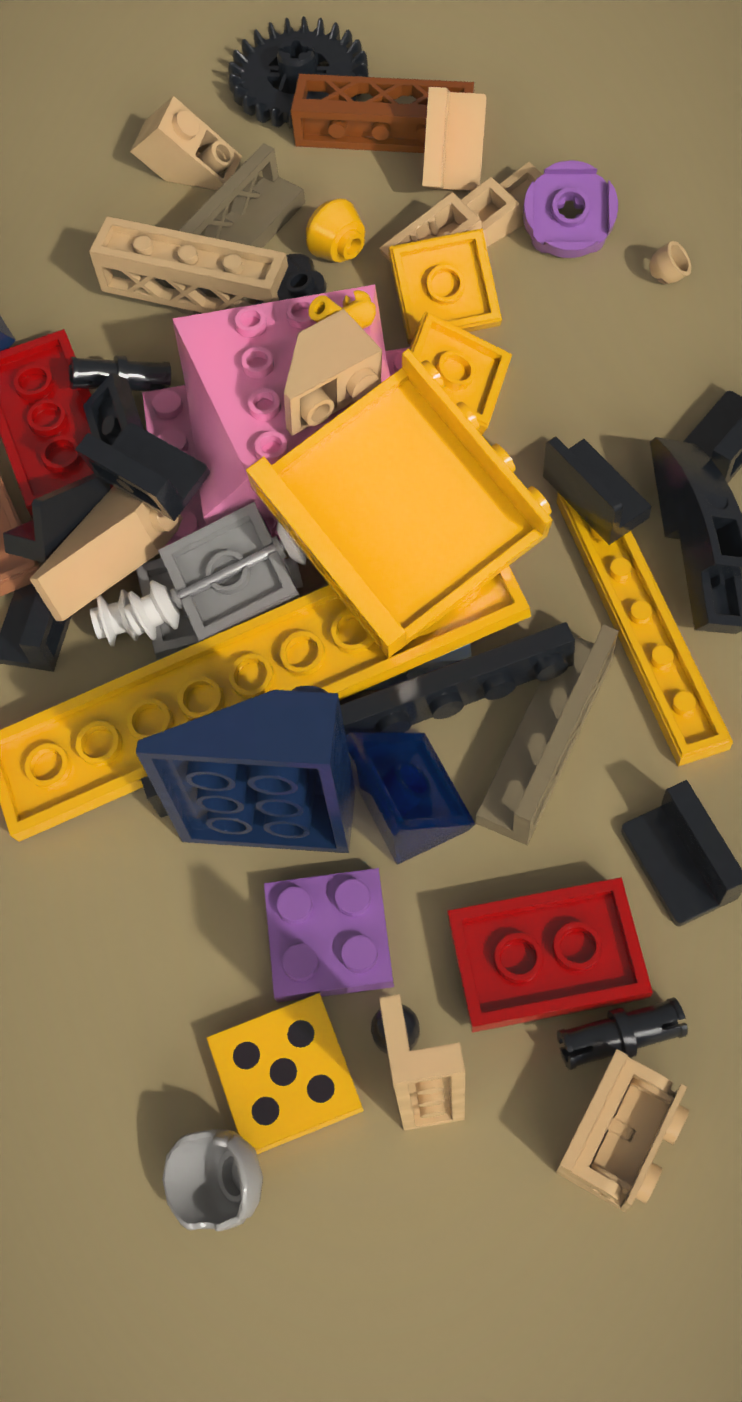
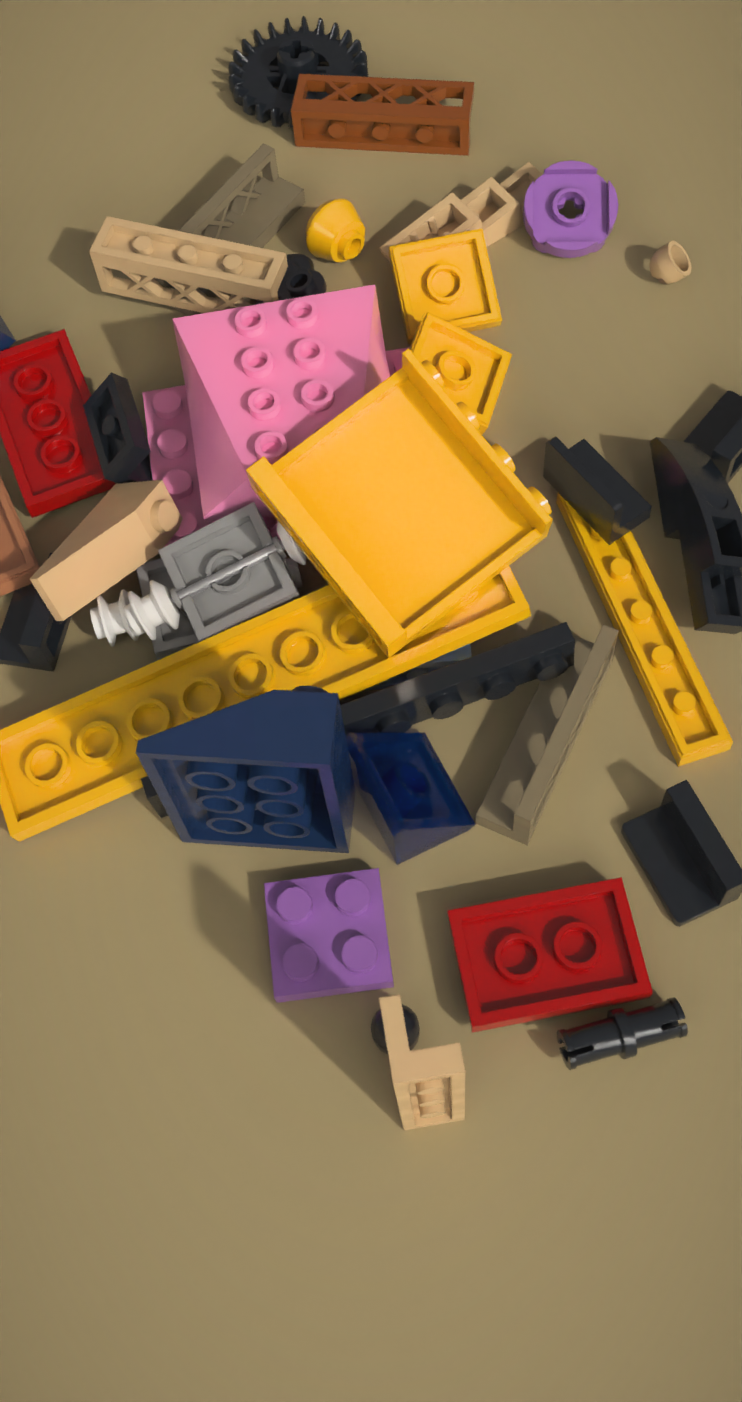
black panel [3,473,111,563] -> none
black pin [69,355,171,391] -> none
black panel [75,423,210,521] -> none
tan slope [130,96,242,190] -> none
light grey hair [162,1129,263,1231] -> none
yellow tile [206,993,364,1154] -> none
tan slope [284,309,382,436] -> none
yellow arm [308,290,376,329] -> none
tan panel [422,87,487,191] -> none
tan hinge [556,1049,690,1212] -> none

